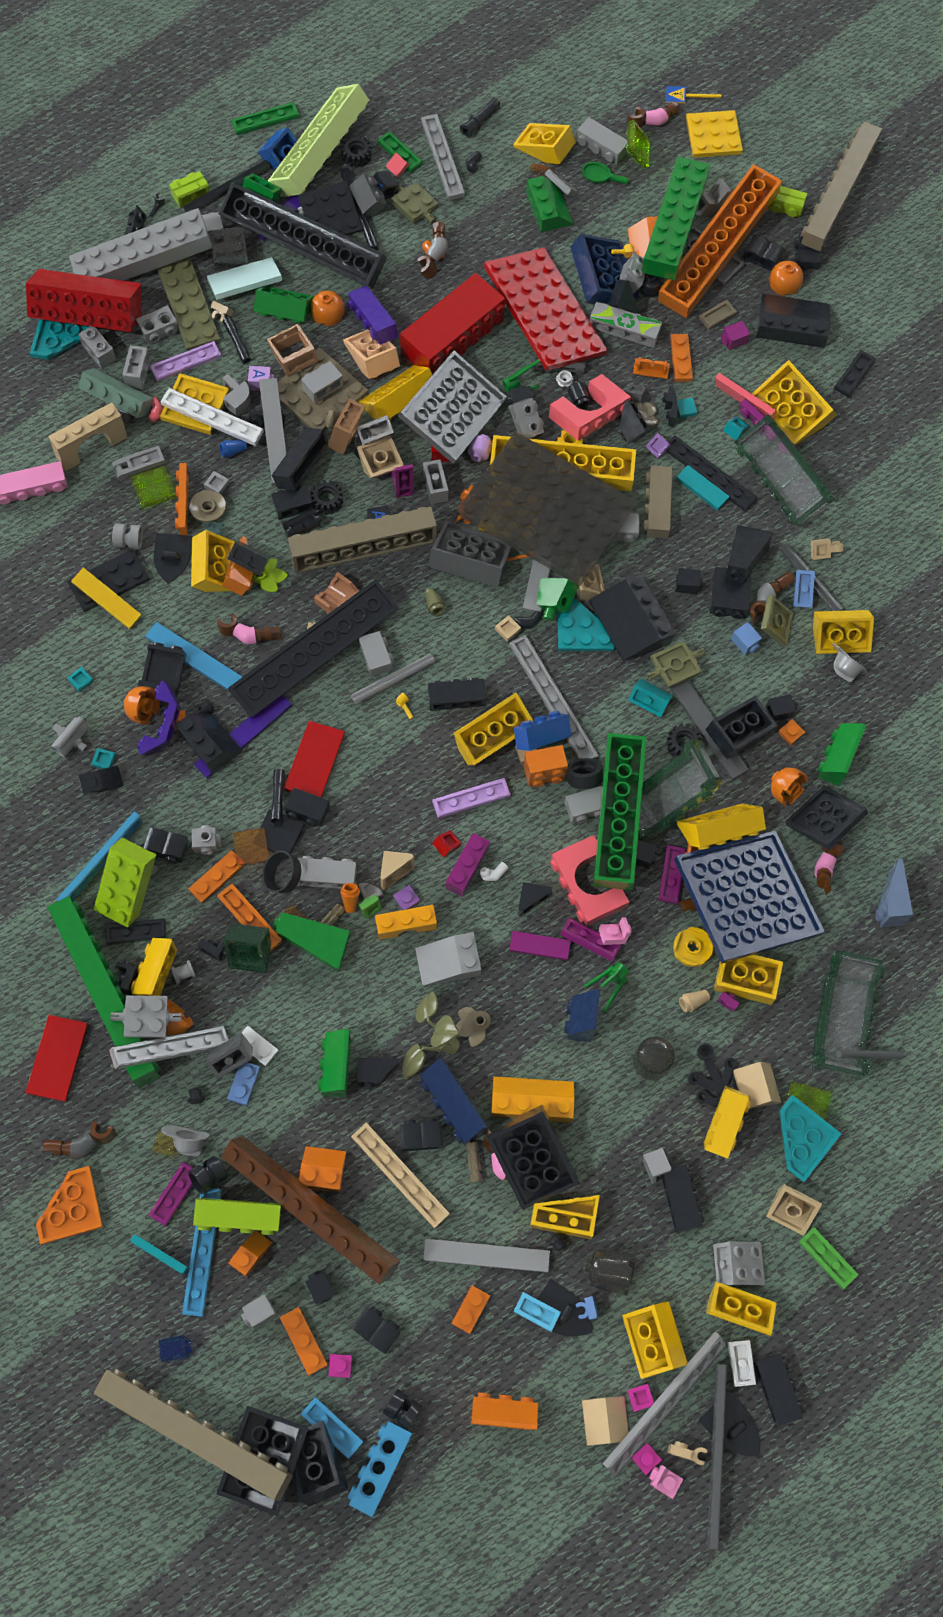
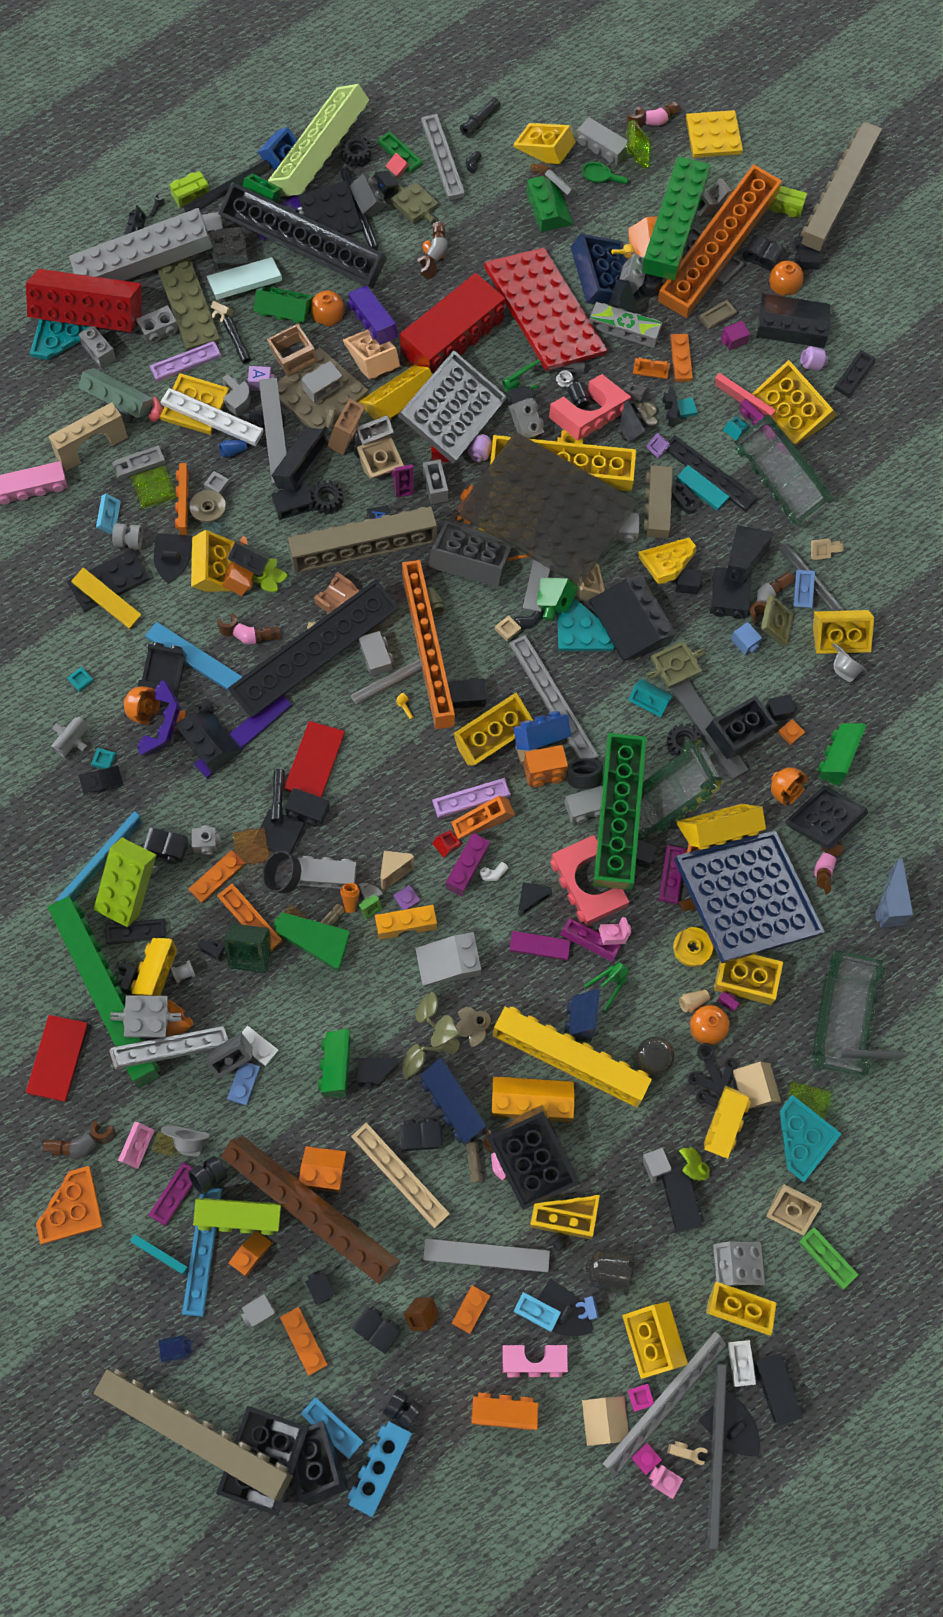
light grey brick [122,345,150,389] -> none
black piece [187,1088,205,1104] -> none
green tile [231,102,299,135] -> none
black hinge [281,509,321,538] -> none
dark pink plate [329,1354,352,1378] -> none
piece [666,86,722,103] -> none
none -> medium azure plate [96,494,121,534]
none -> bright pink plate [118,1122,155,1169]
none -> orange brick [402,560,455,729]
none -> reddish brown panel [404,1298,439,1331]
none -> orange slope [451,796,515,839]
none -> yellow brick [493,1007,652,1108]
none -> bright pink arch [502,1345,568,1377]
none -> yellow plate [638,537,696,584]
none -> black beam [671,483,699,514]
none -> lime plate [679,1147,709,1181]
none -> orange cylinder [690,1005,730,1045]
none -> lavender head [800,346,828,371]

